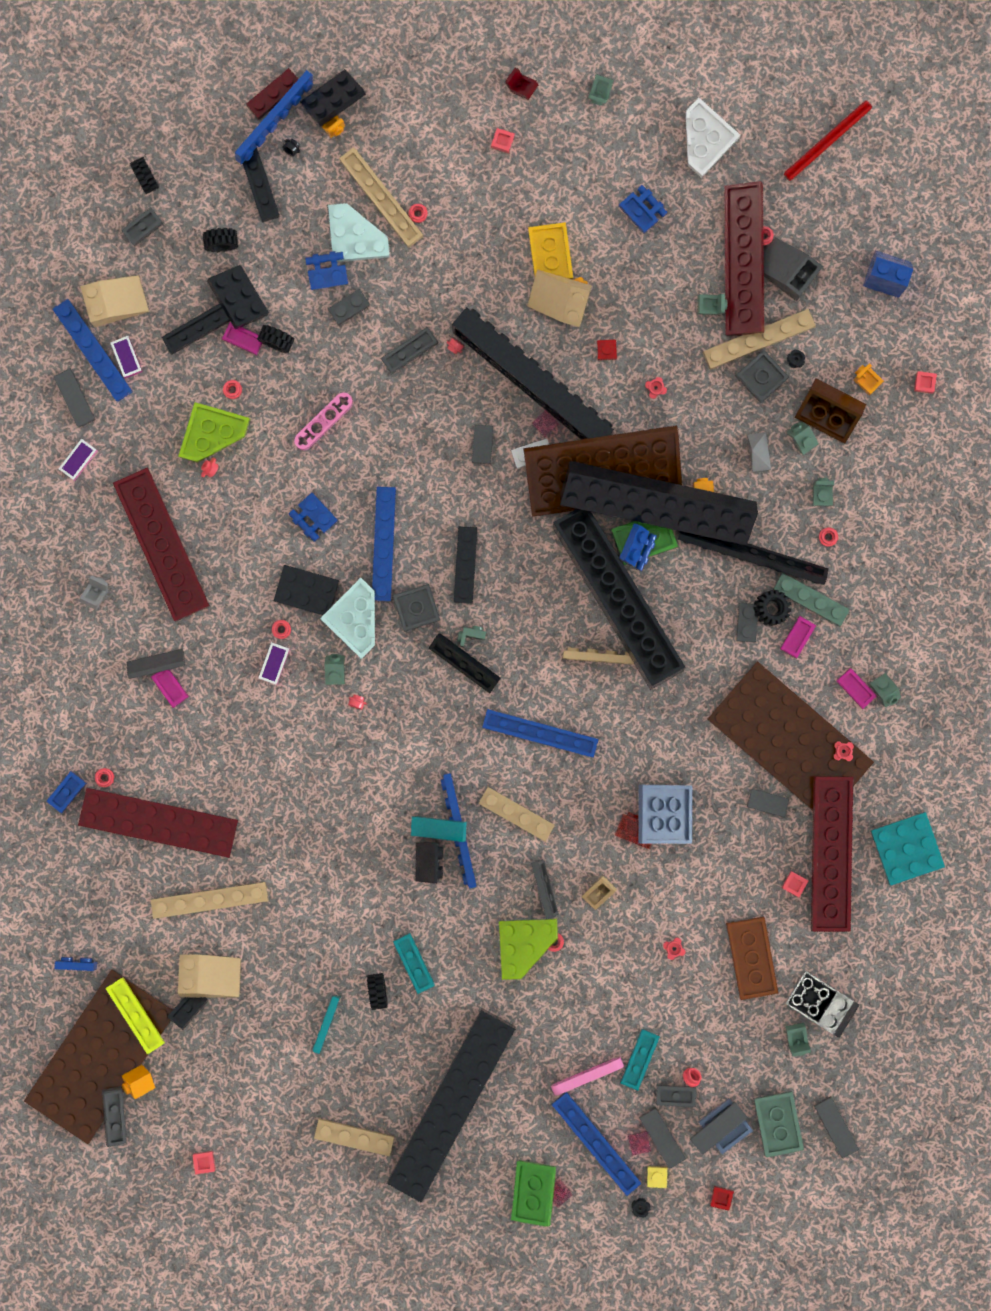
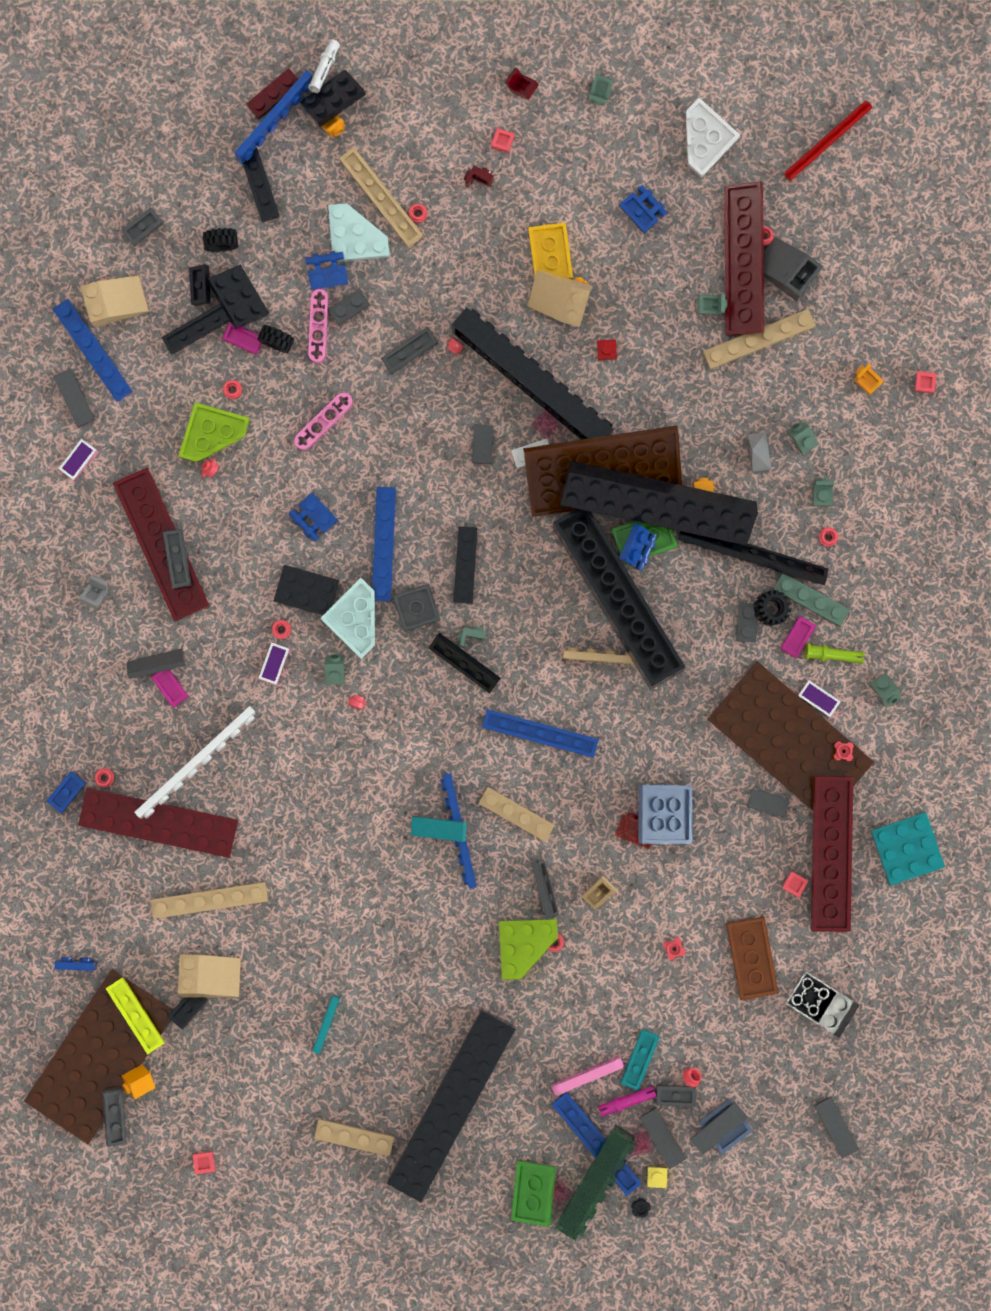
dark purple tile [110,336,143,378] -> none
black tyre [130,157,159,194] -> none
black plate [282,139,300,157] -> none
black tyre [367,973,388,1010] -> none
teal tile [393,933,435,994] -> none
black slope [415,842,444,884] -> none
coral plate [645,377,667,399] -> none
red plate [710,1186,734,1211] -> none
dark grey plate [735,350,789,404] -> none
sand green plate [754,1091,804,1157] -> none
sand green bracket [785,1023,811,1056] -> none
black plate [787,350,805,368] -> none
reddish brown slope [794,378,867,444] -> none
dark pink tile [836,668,877,709] -> none
blue slope [863,250,913,298] -> none
none -> white plate [134,706,256,819]
none -> dark grey tile [163,529,192,589]
none -> black plate [189,264,211,306]
none -> white pin [308,39,340,93]
none -> bright pink beam [308,289,329,364]
none -> dark red bracket [464,165,494,188]
none -> clear green brick [555,1124,636,1240]
none -> dark pink pin [598,1086,656,1118]
none -> dark purple tile [798,680,841,717]
none -> lime pin [804,642,865,664]

